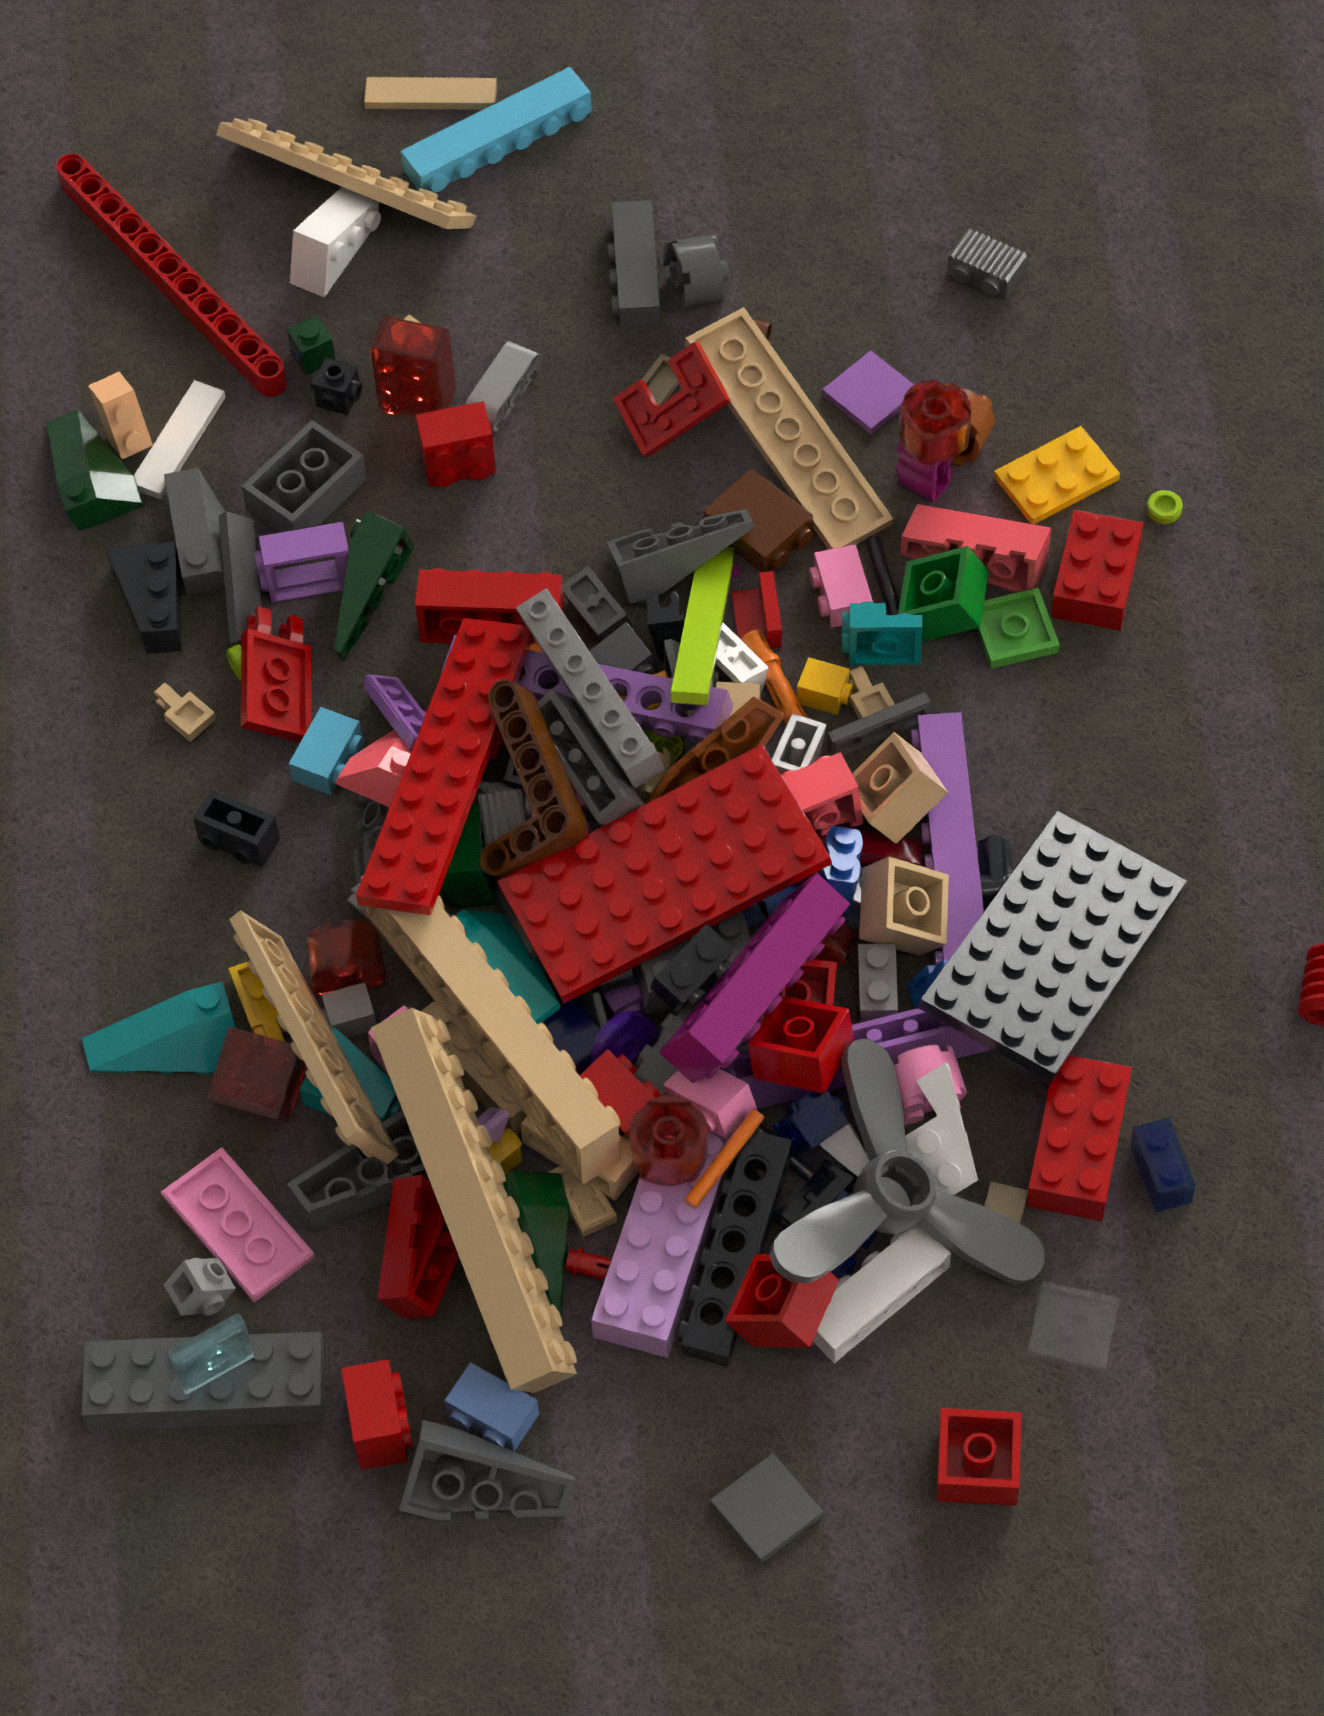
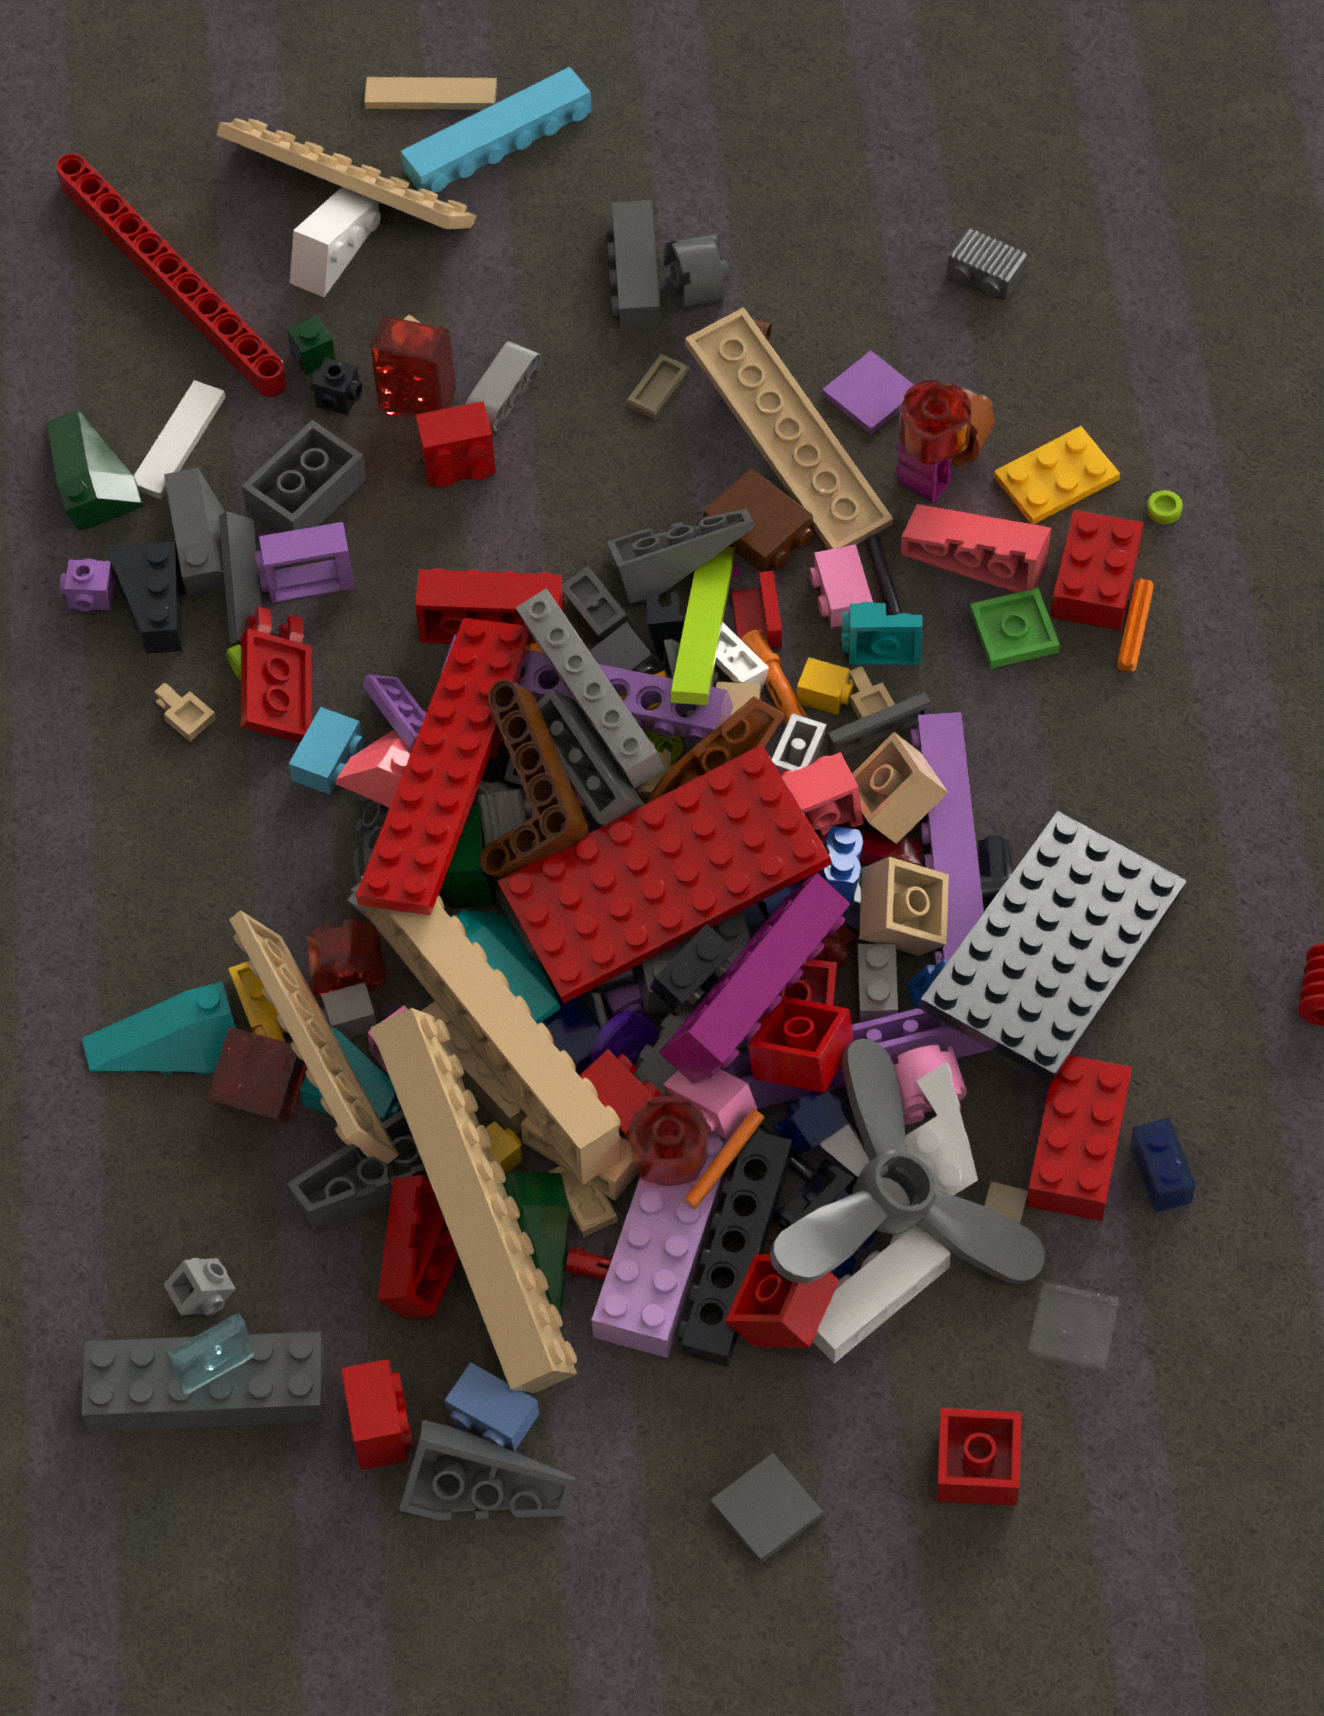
light nougat brick [88,372,153,459] -> none
bright pink tile [161,1147,315,1303] -> none
black brick [193,790,280,867] -> none
dark green wedge [334,510,415,660] -> none
lavender slope [477,1107,509,1143] -> none
red plate [612,341,731,457] -> none
green brick [898,546,989,642] -> none
none -> medium lavender brick [60,559,116,611]
none -> orange axle [1117,578,1154,672]

